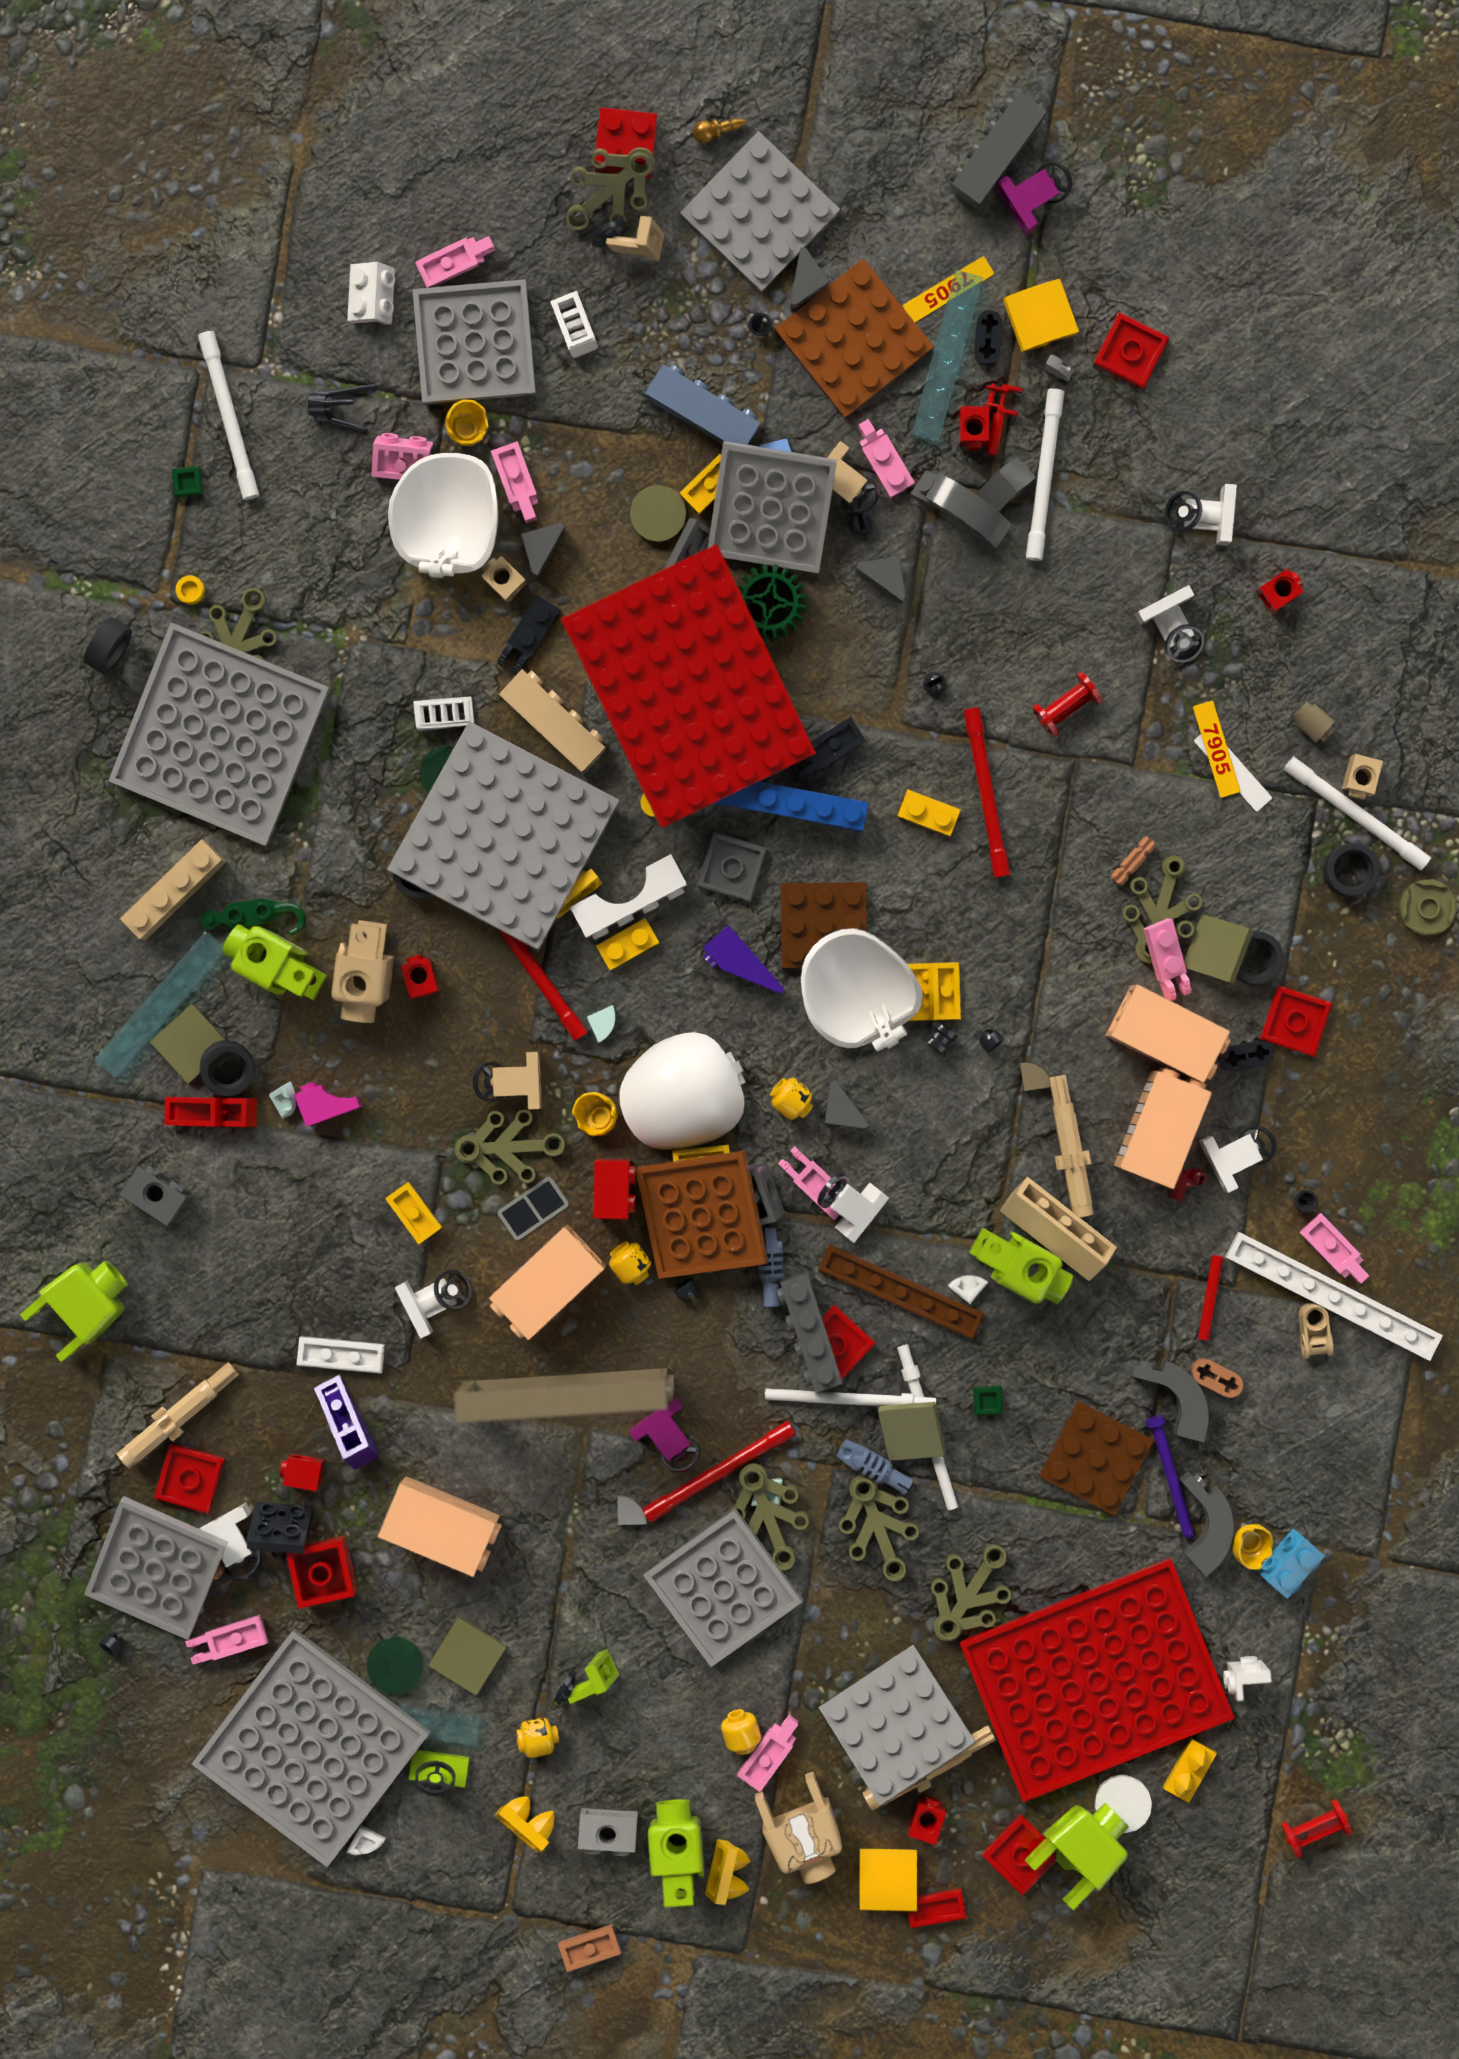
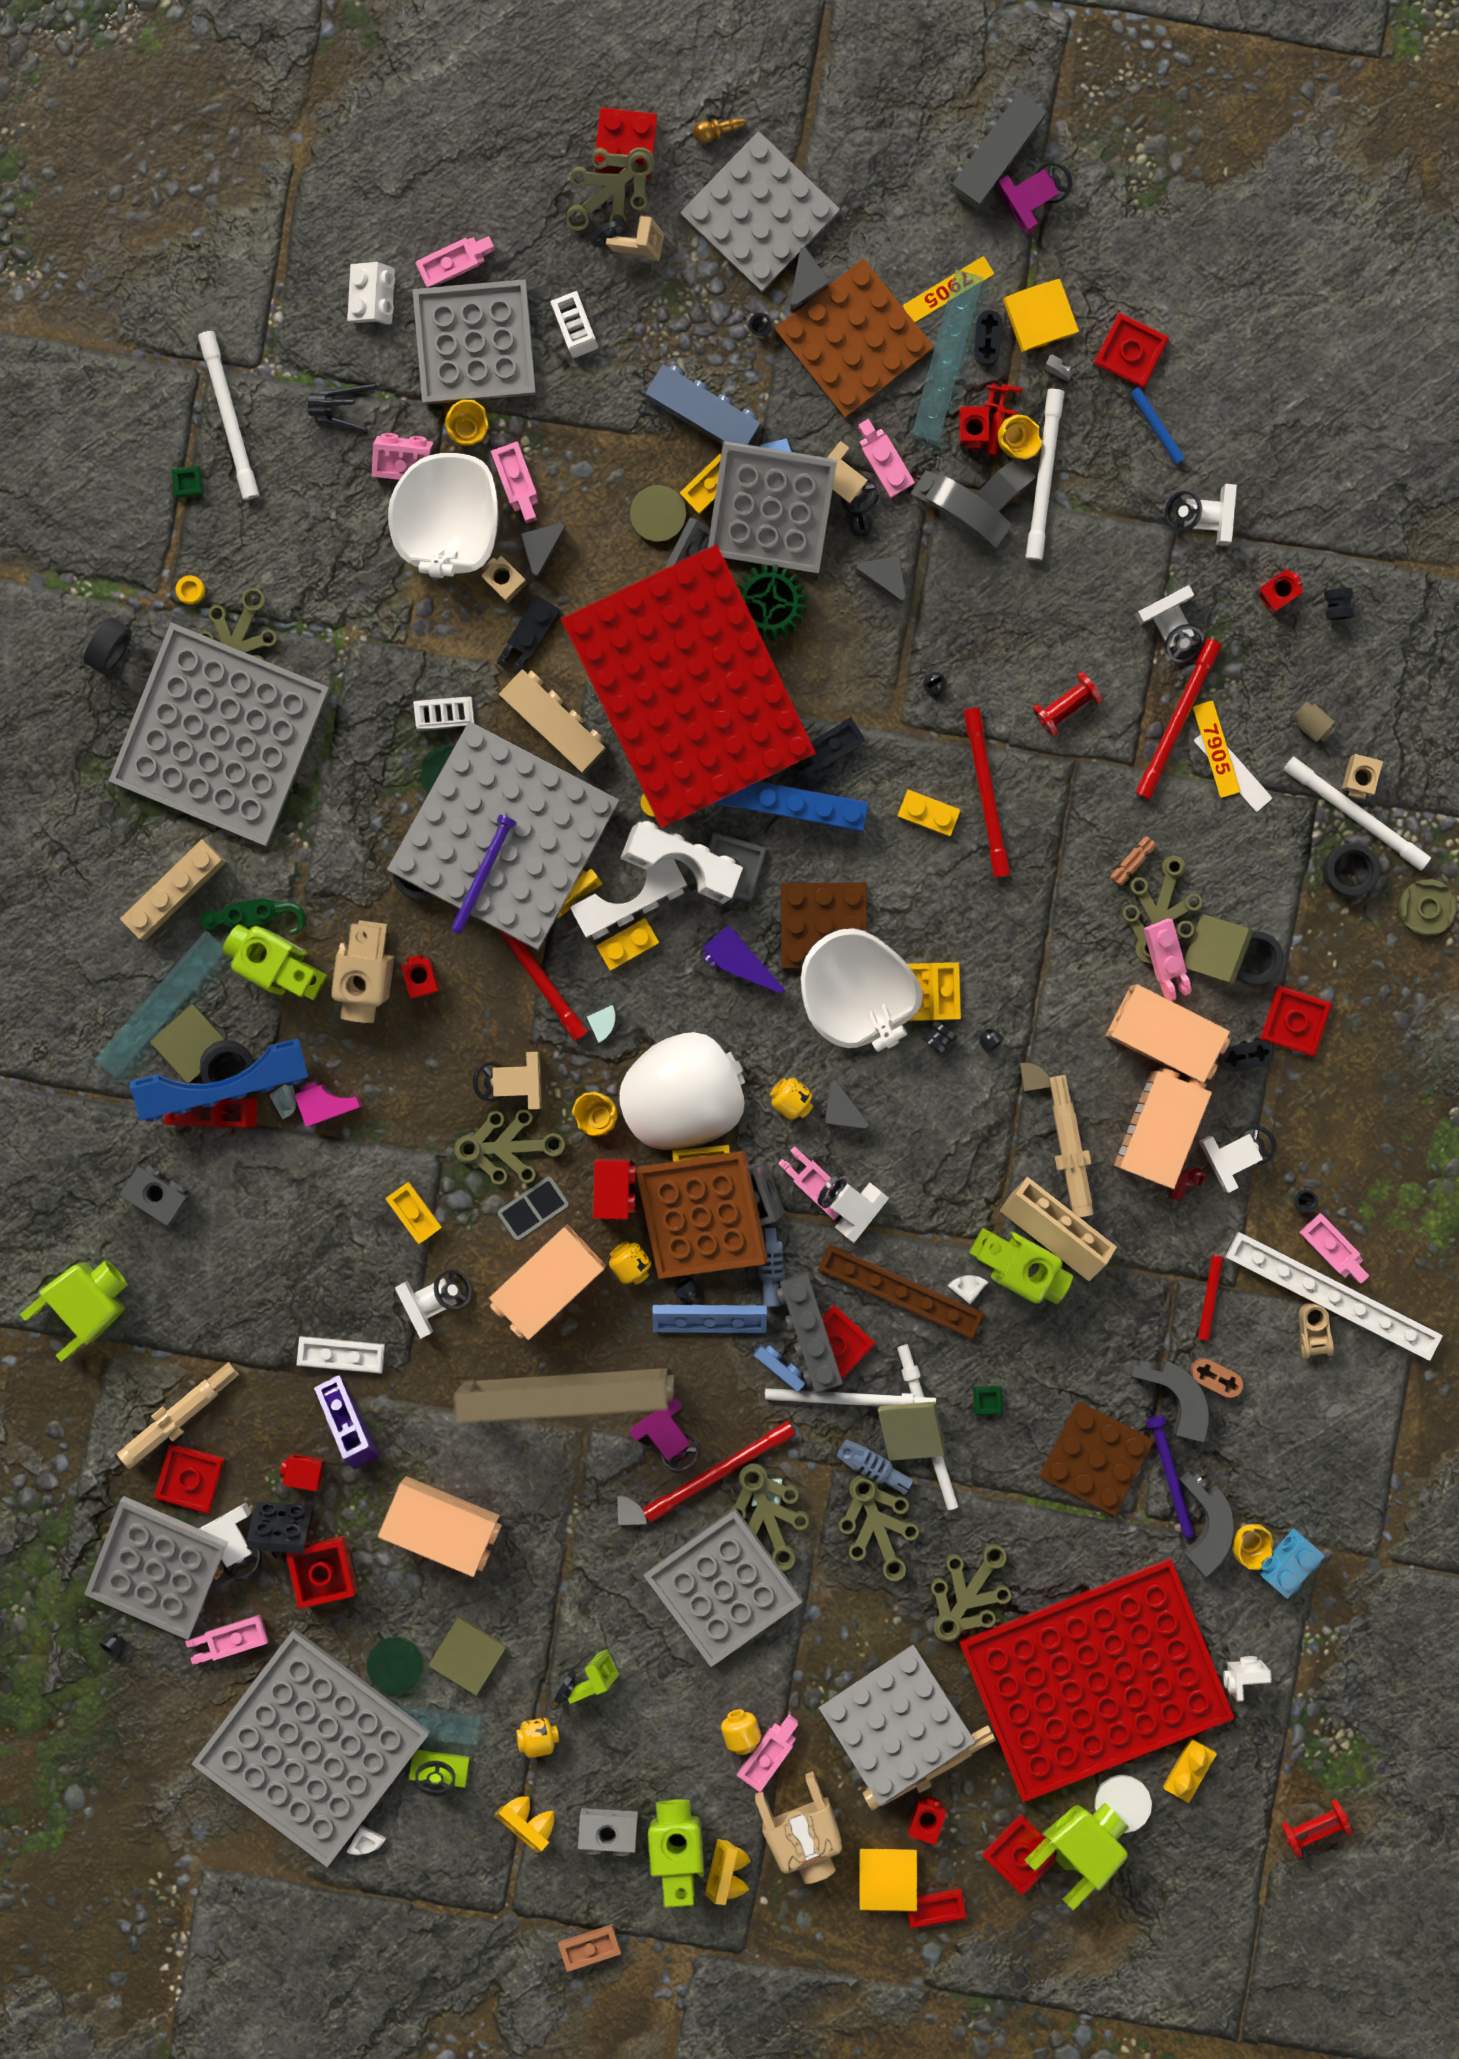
none -> blue arch [130,1038,308,1122]
none -> dark purple bar [452,814,517,934]
none -> white arch [621,821,743,904]
none -> medium blue plate [653,1304,767,1333]
none -> medium blue plate [754,1344,805,1392]
none -> yellow hair [998,415,1043,459]
none -> blue bar [1130,387,1185,465]
none -> red piece [1135,638,1223,800]
none -> black wheel [1324,588,1355,620]

